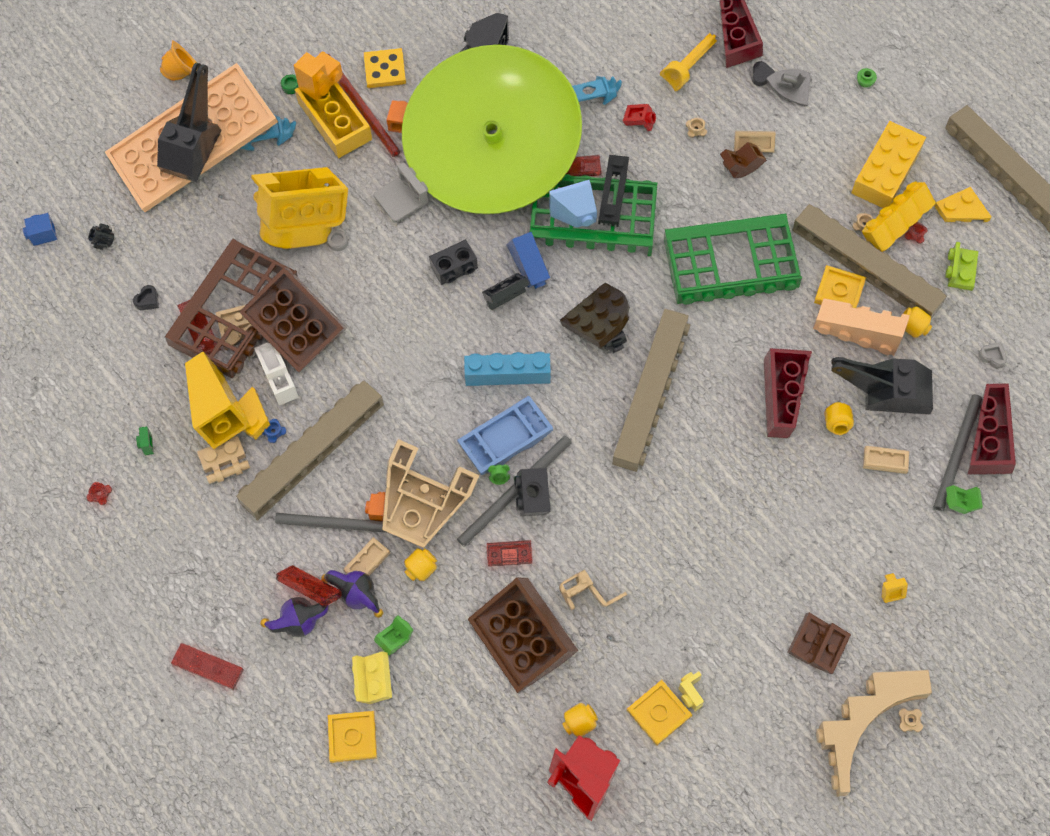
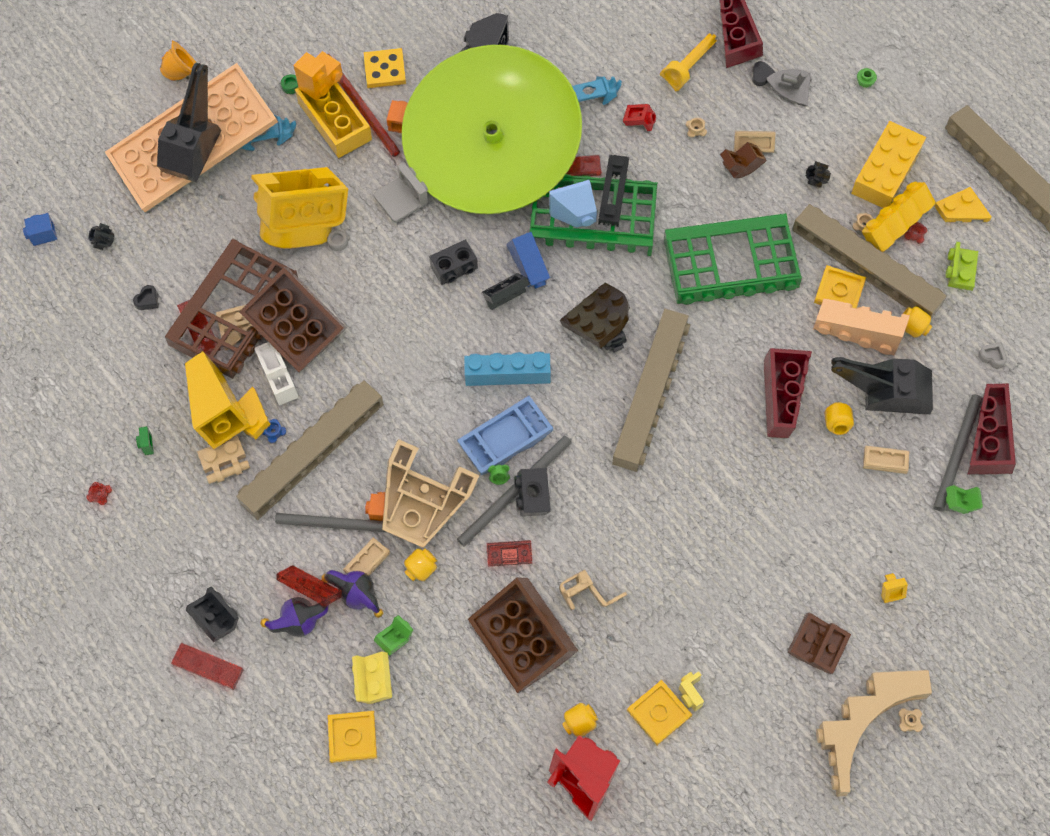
none -> black bracket [186,586,239,643]
none -> black gear [805,161,831,188]

